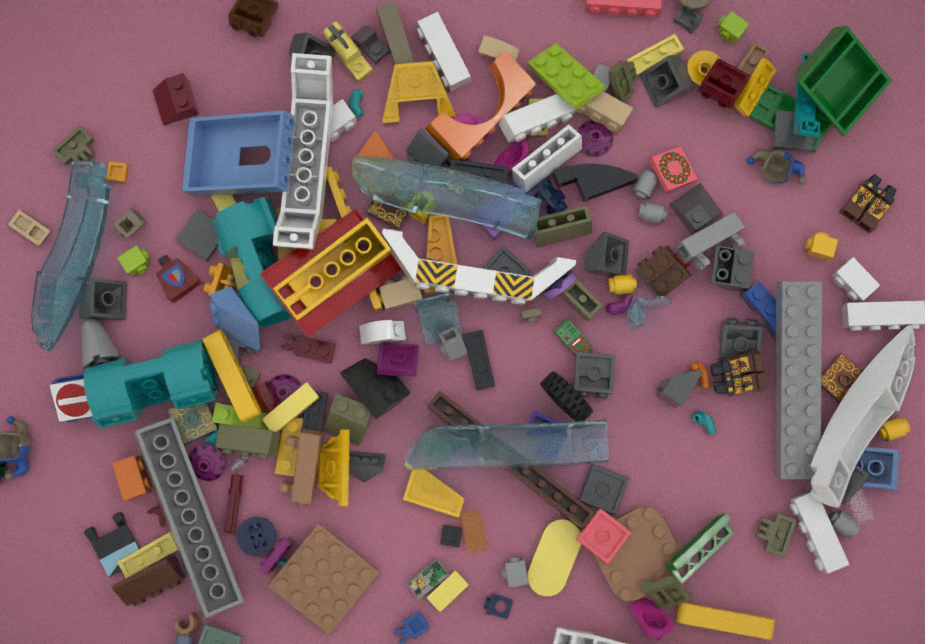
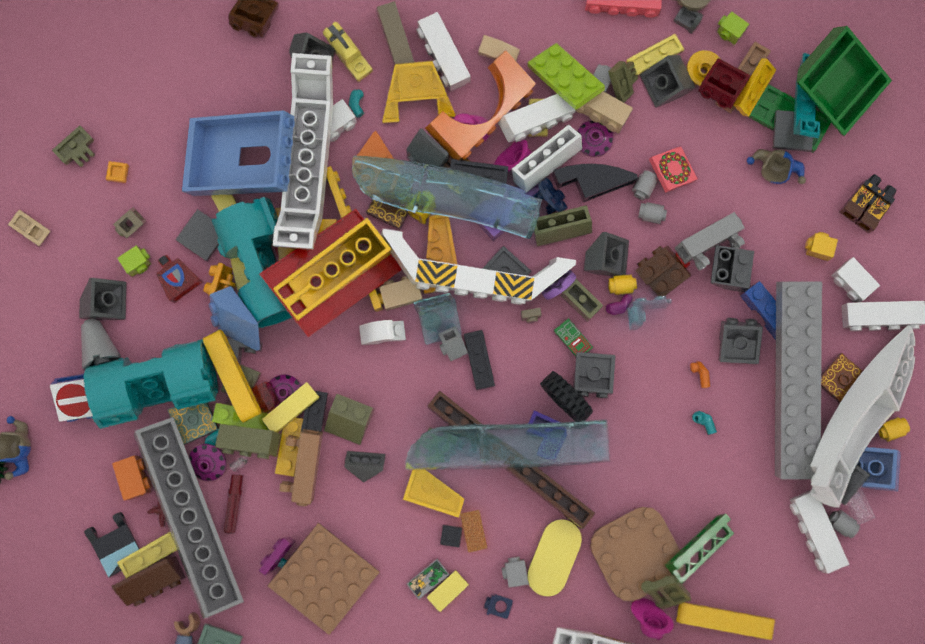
clear light blue slope [31,160,111,352] -> none
dark red slope [153,73,199,125] -> none
dark blue plate [237,517,276,556] -> none
dark red plate [281,335,336,364] -> none
yellow wing [318,429,350,506] -> none
pearl dark grey slope [340,358,410,419] -> none
dark grey slope [351,25,390,64] -> none
magenta plate [377,343,419,377] -> none
blue plate [393,611,430,644] -> none
coral tile [576,508,632,564] -> none
dark grey tile [579,464,629,515] -> none
dark grey slope [656,370,703,408] -> none
dark grey slope [670,183,723,235] -> none
hips [710,349,768,396] -> none
olive hinge [755,513,797,557] -> none

